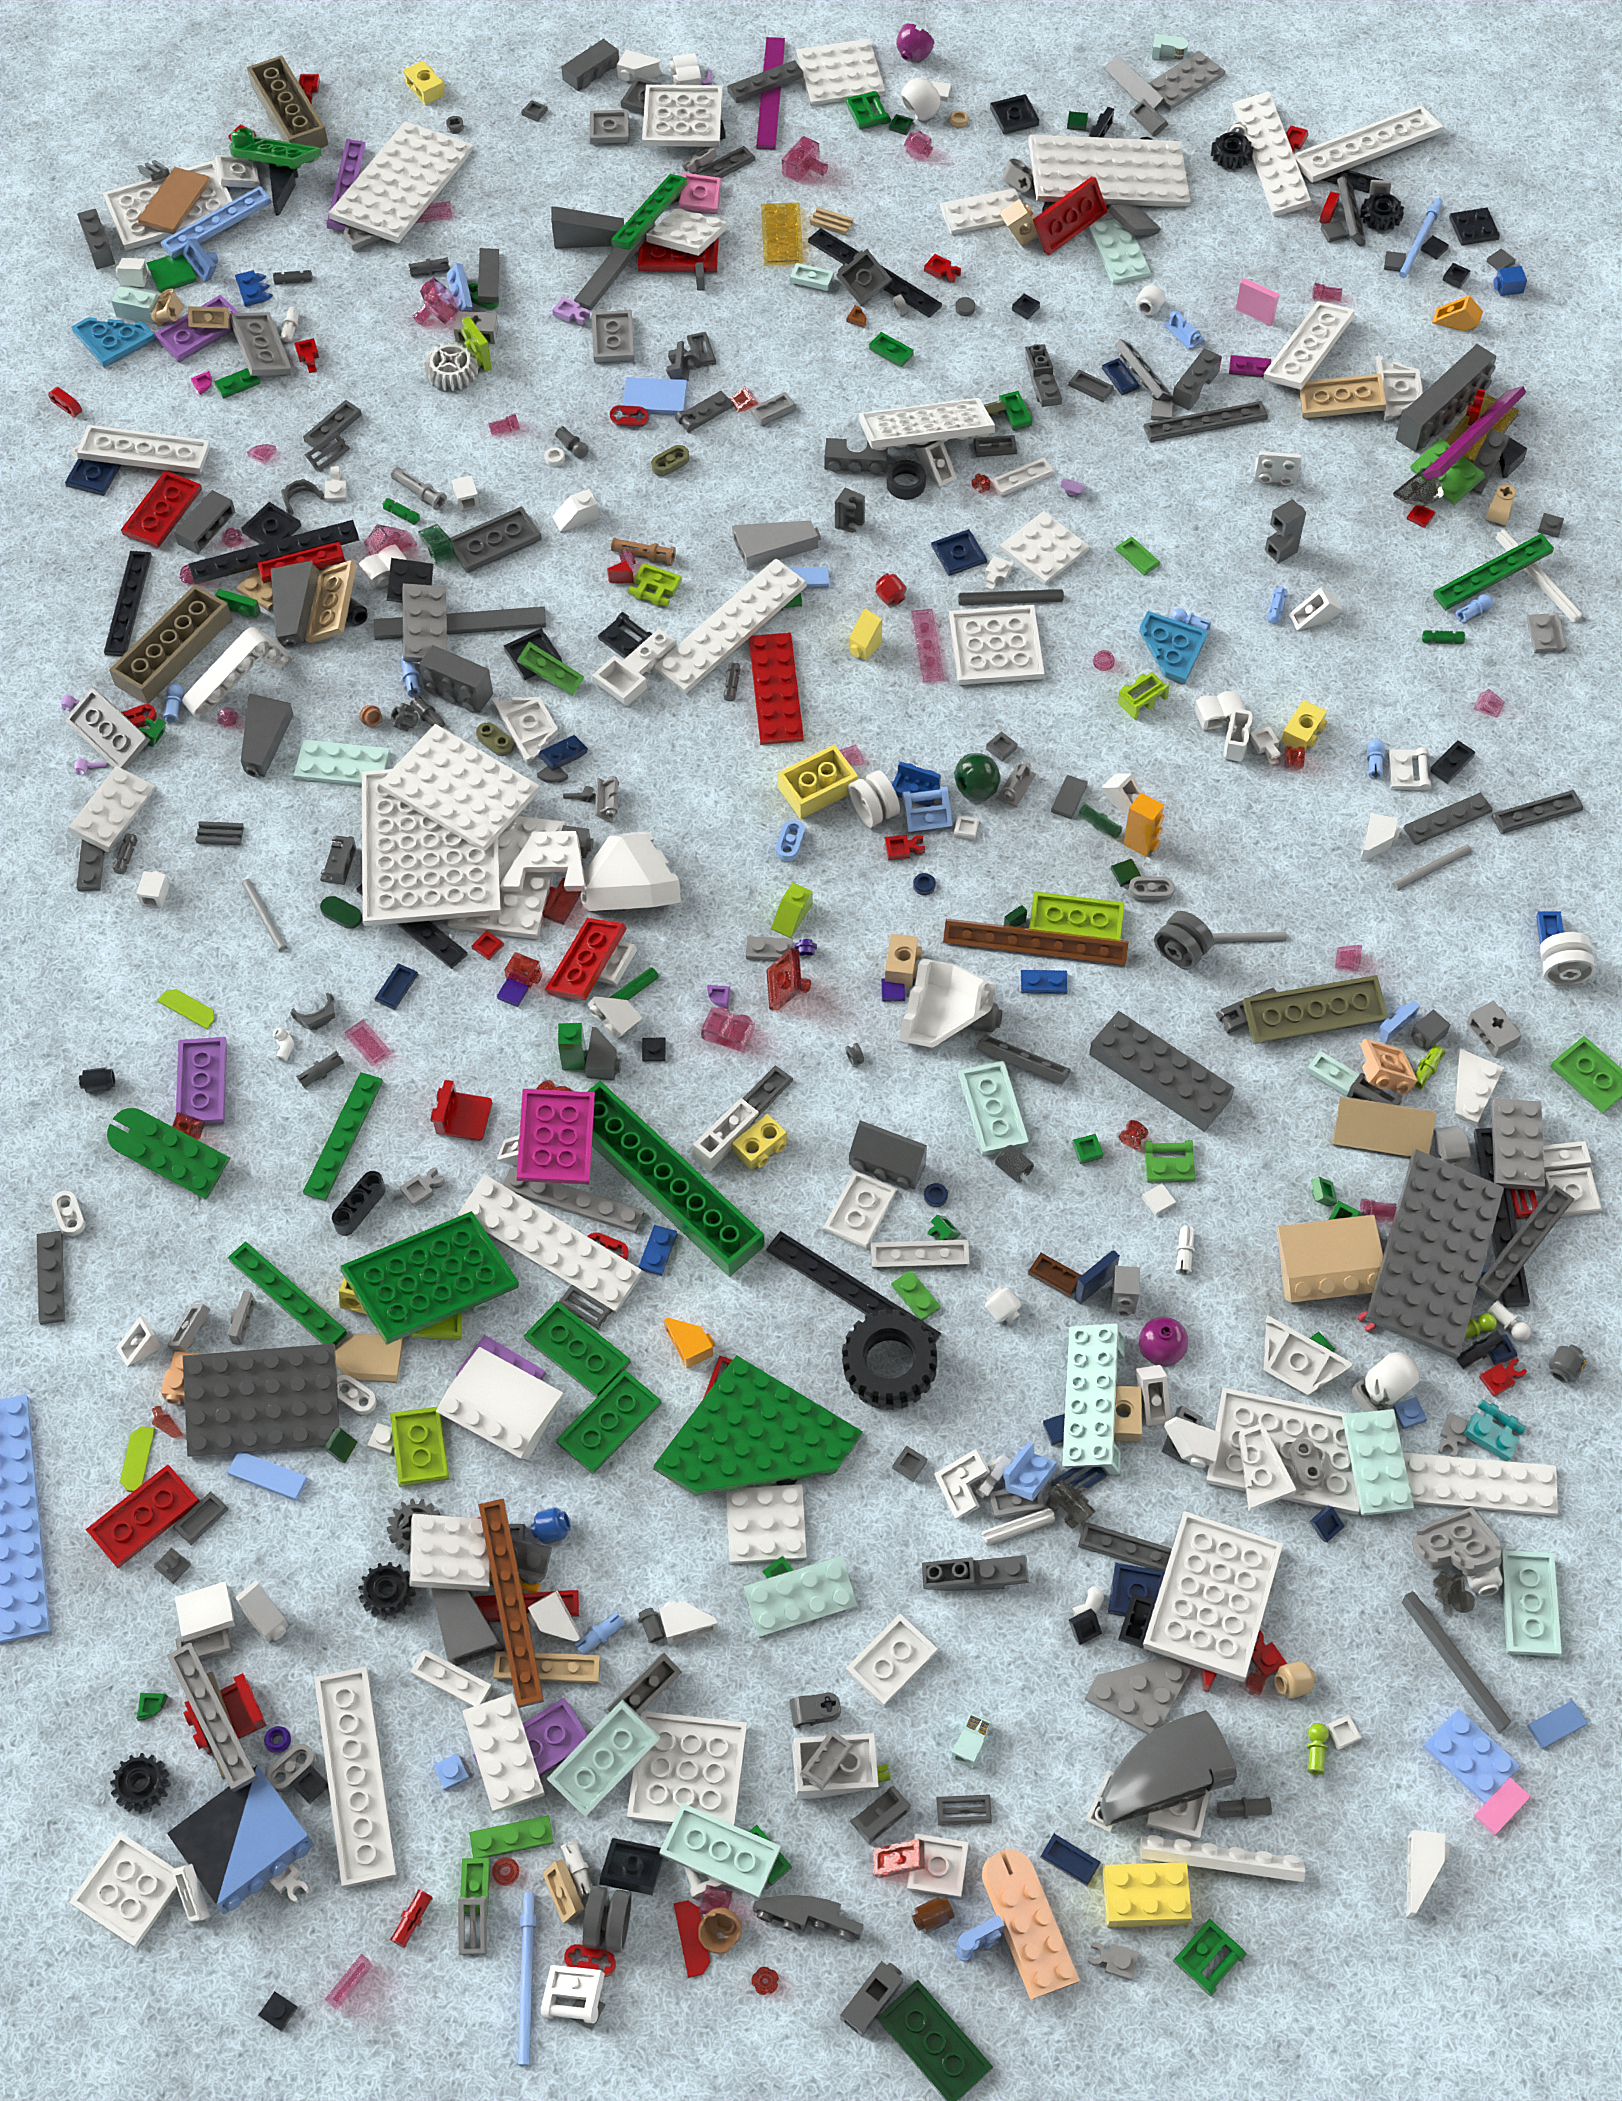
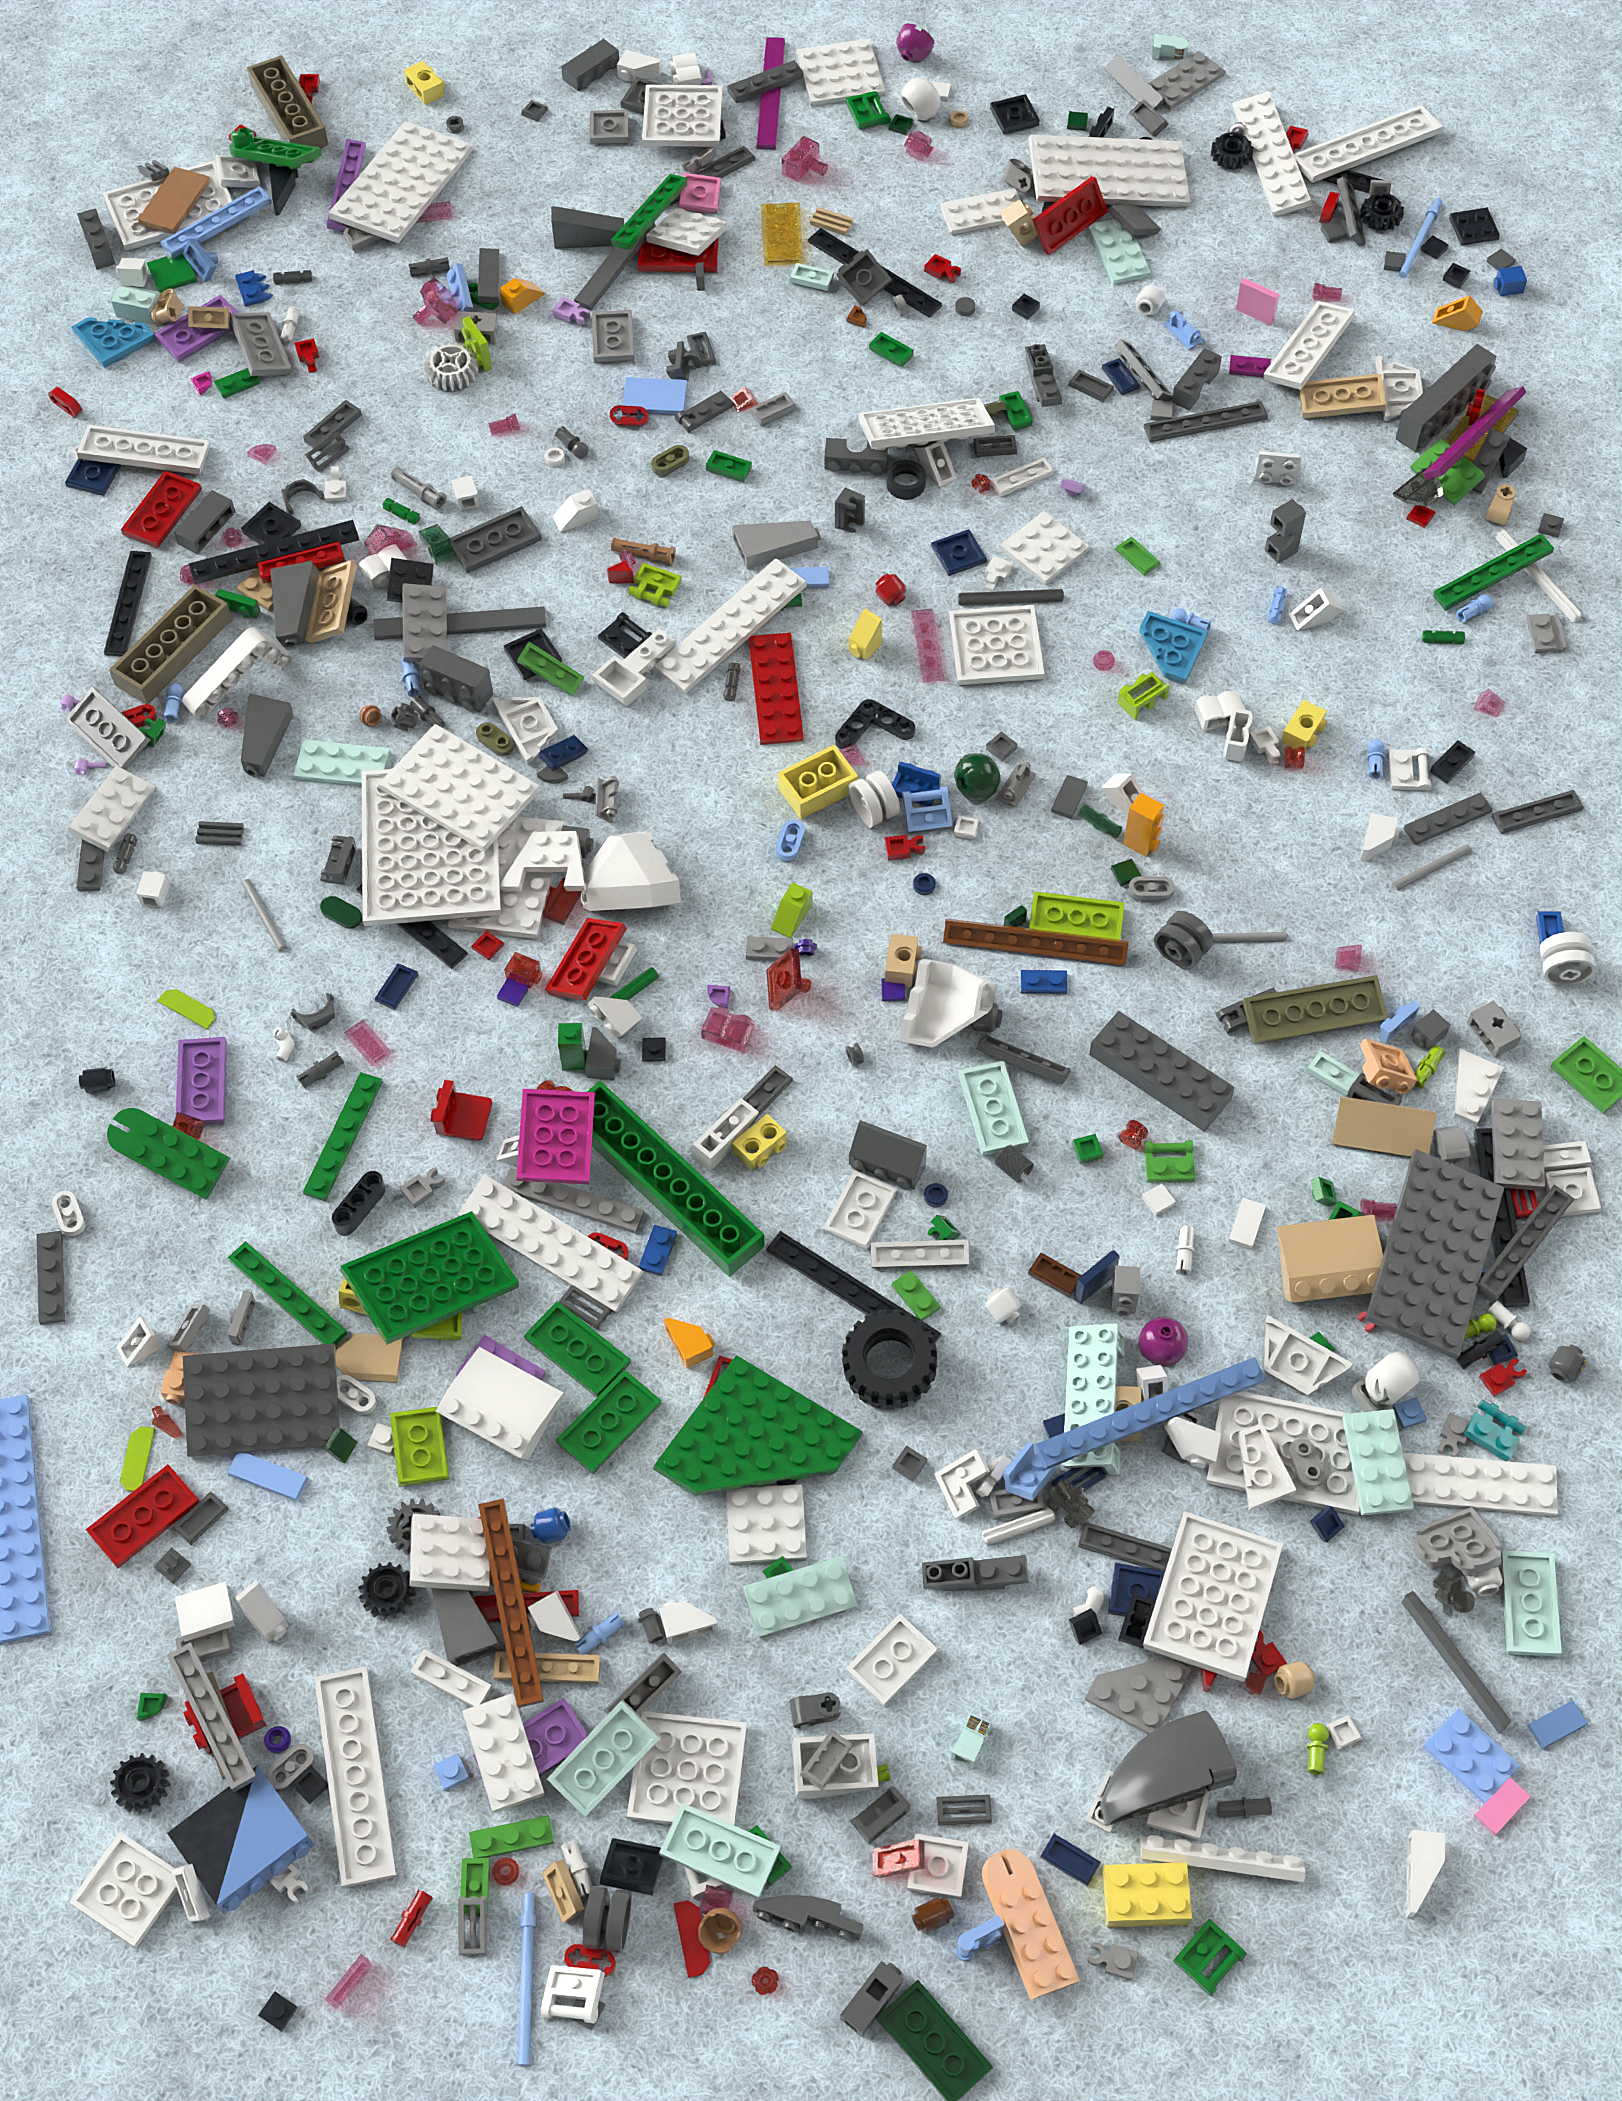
none -> light orange slope [500,278,545,314]
none -> green plate [706,450,752,482]
none -> black beam [835,699,915,750]
none -> medium blue plate [1034,1357,1266,1470]
none -> white tile [1228,1198,1266,1249]

